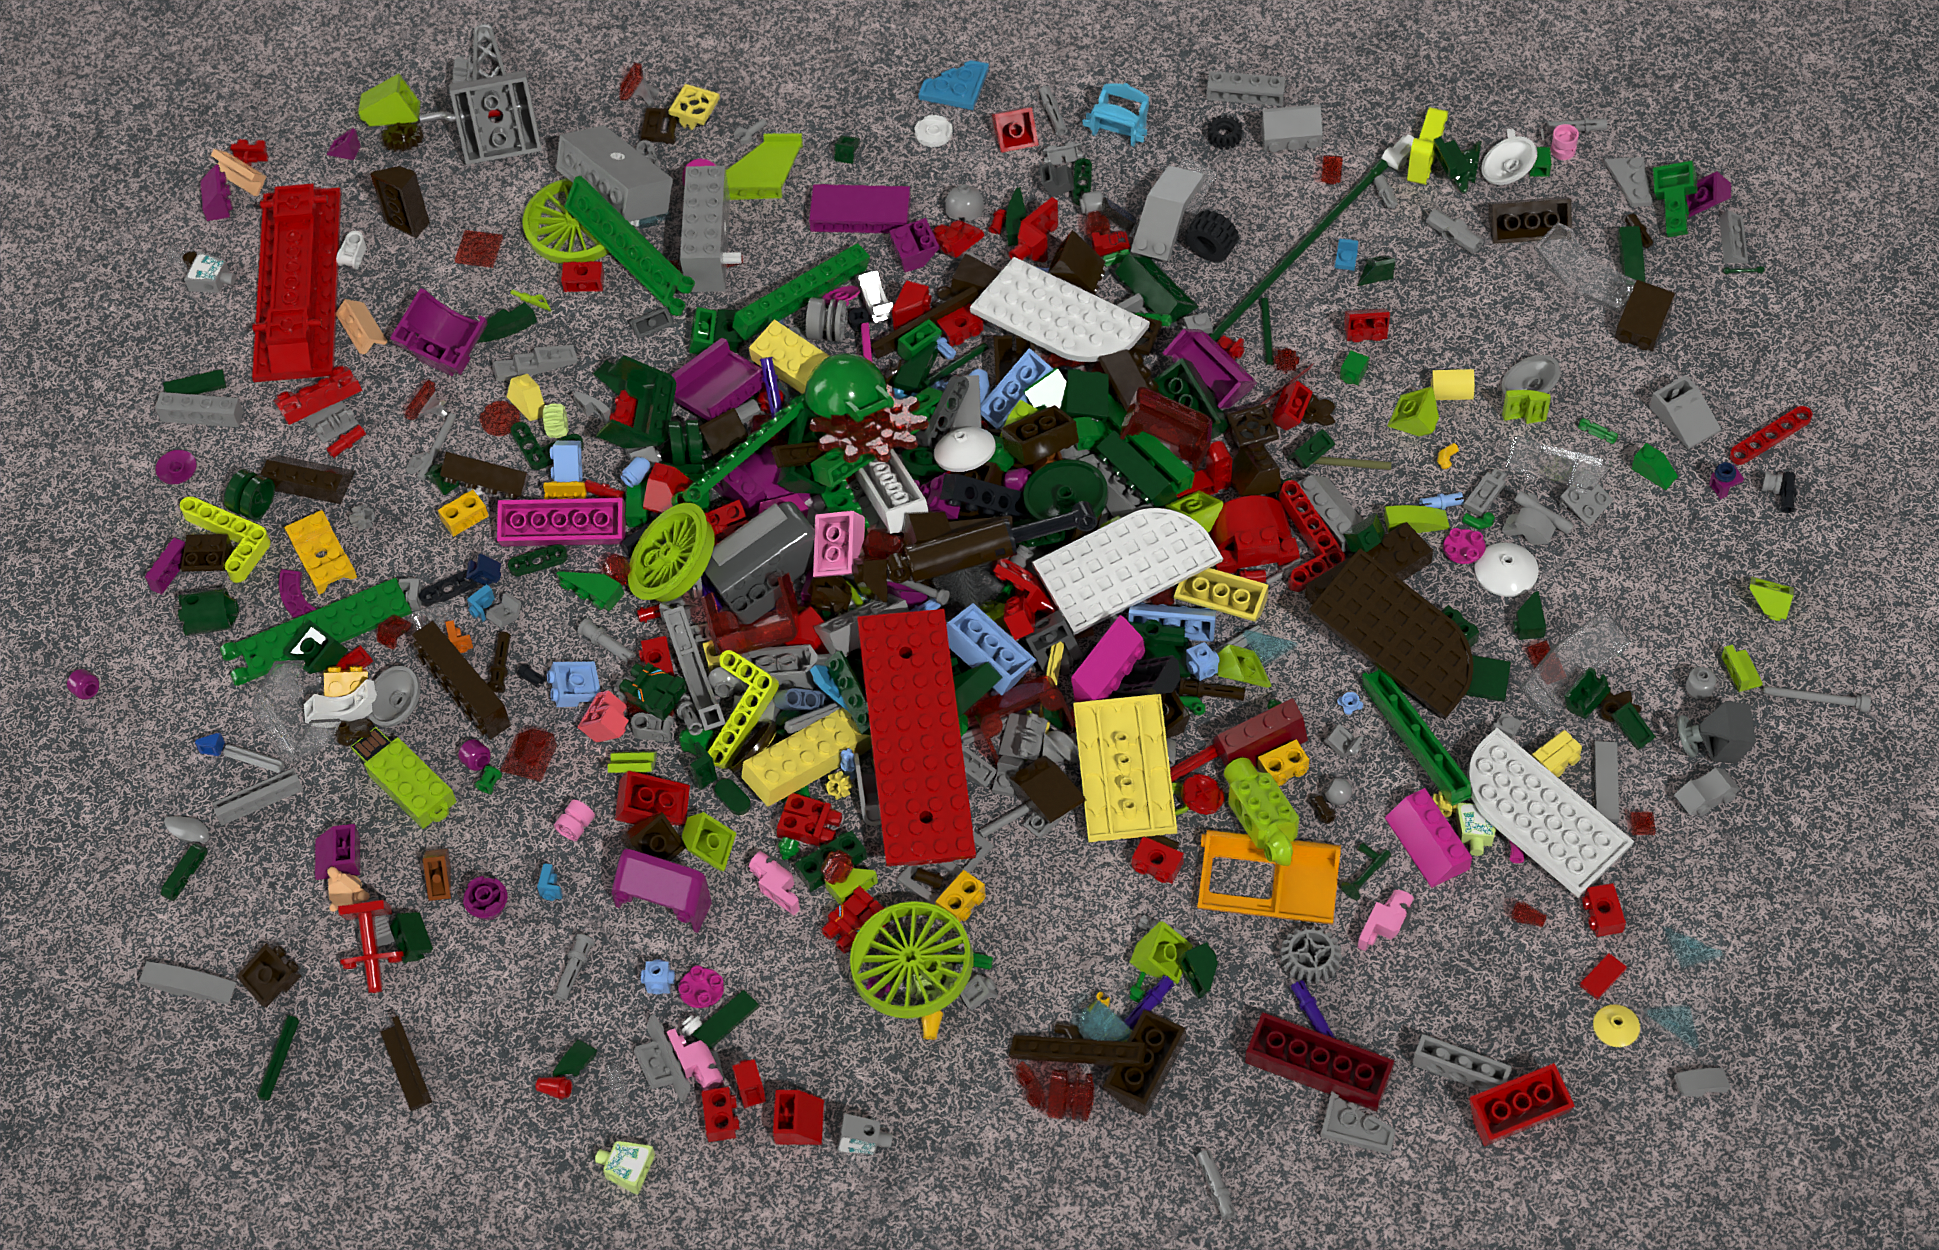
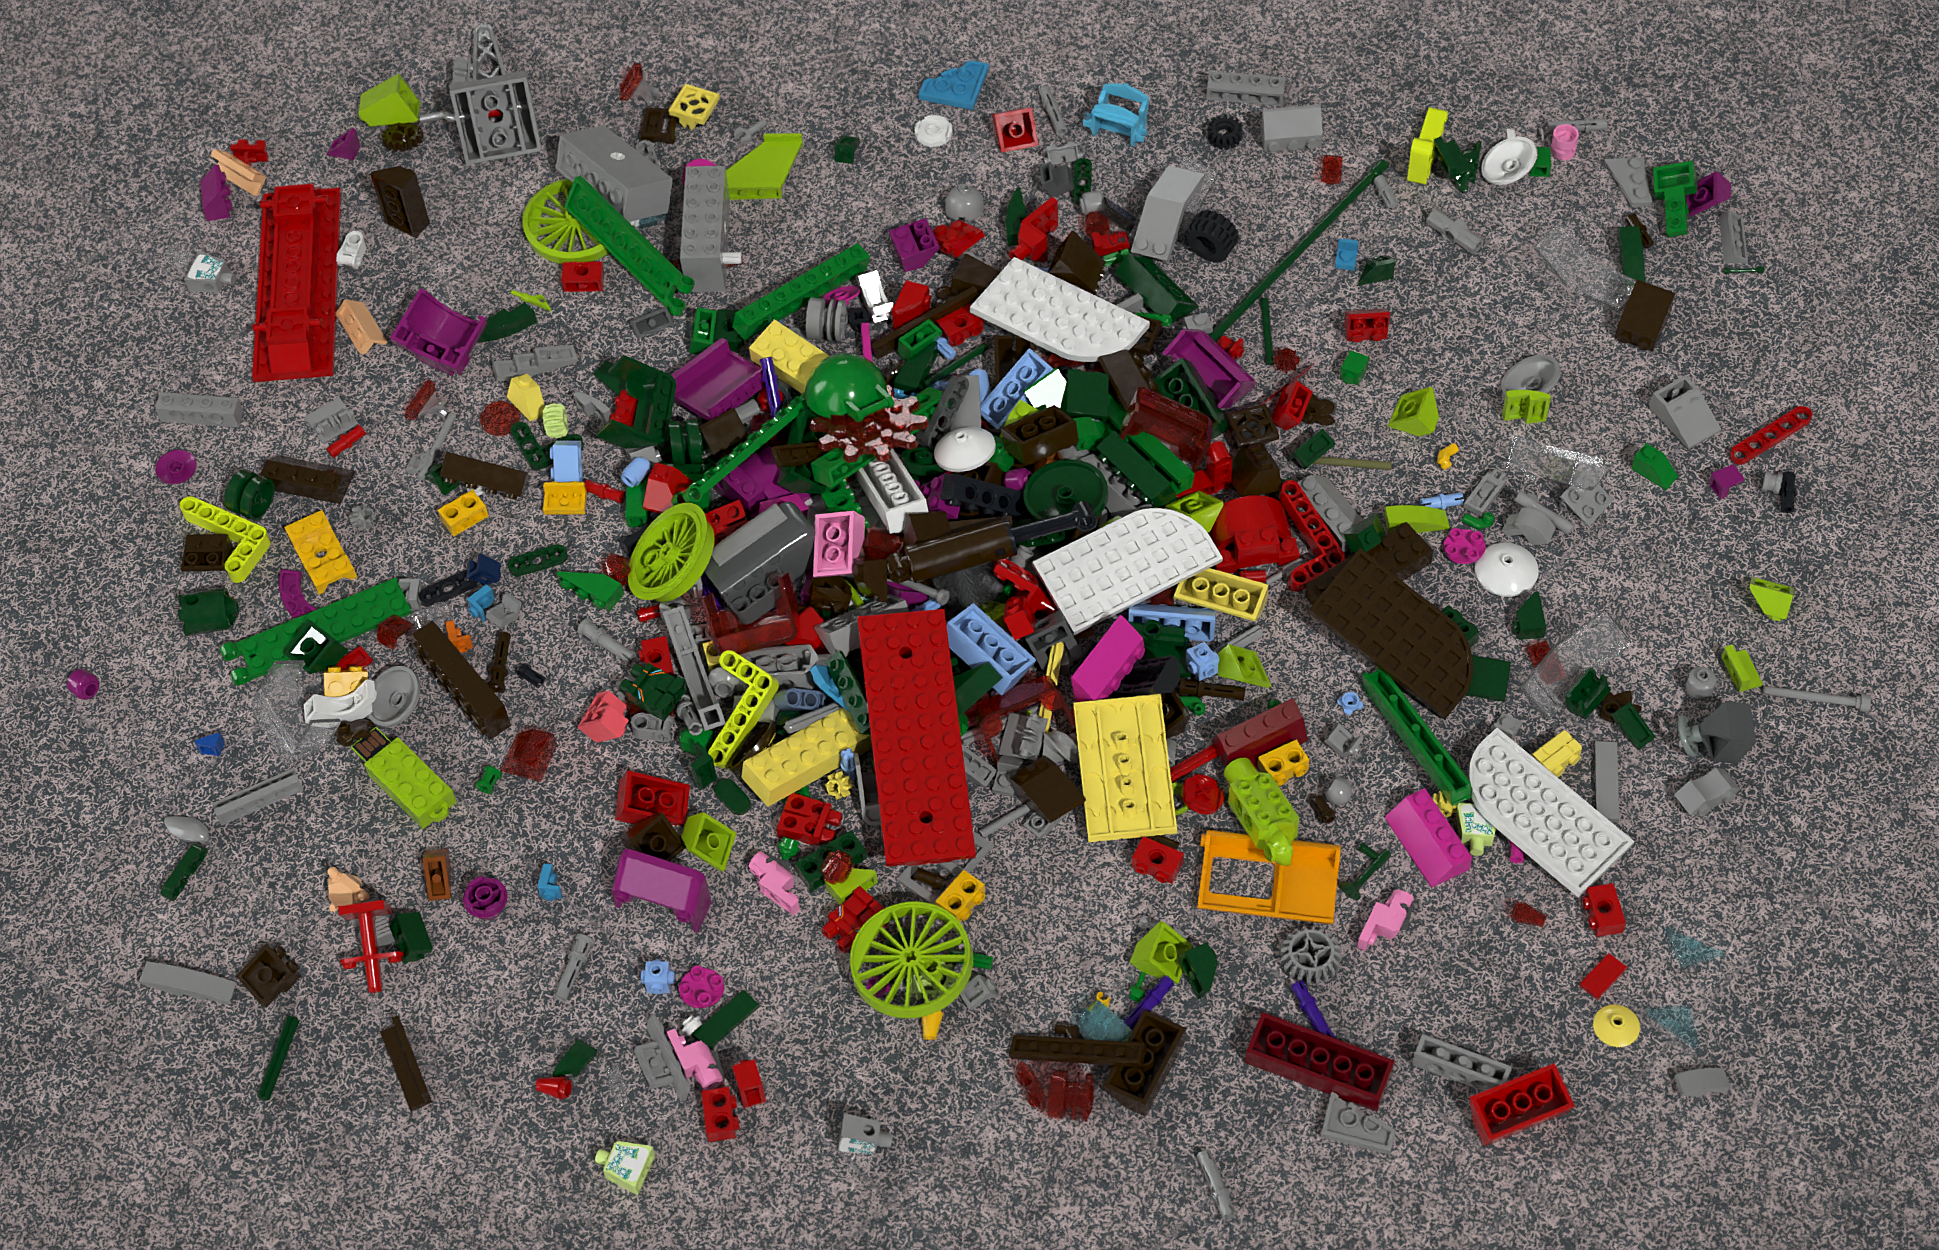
magenta piece [145,537,185,594] -> none
dark green tile [163,369,227,395] -> none
dark brown hand [182,251,197,271] -> none
light grey axle [223,744,284,773] -> none
red bracket [273,366,362,425] -> none
magenta slope [315,824,360,880] -> none
clear red tile [455,230,503,268] -> none
magenta head [458,739,491,771] -> none
dark pink brick [497,498,626,546] -> none
light blue plate [547,661,601,707] -> none
bright pink wheel [554,799,595,841] -> none
lime slope [608,751,657,773] -> none
red slope [773,1090,824,1145] -> none
magenta brick [809,184,911,234] -> none
red pin [988,209,1007,235] -> none
dark green tile [1041,696,1069,730] -> none
clear light blue tile [1243,630,1298,666] -> none
white piece [1382,134,1414,171] -> none
light yellow brick [1431,369,1475,400] -> none
dark brown slope [1488,197,1572,244] -> none
green axle [1578,418,1618,444] -> none
clear red tile [1630,812,1656,835] -> none
dark blue plate [1715,462,1736,482] -> none

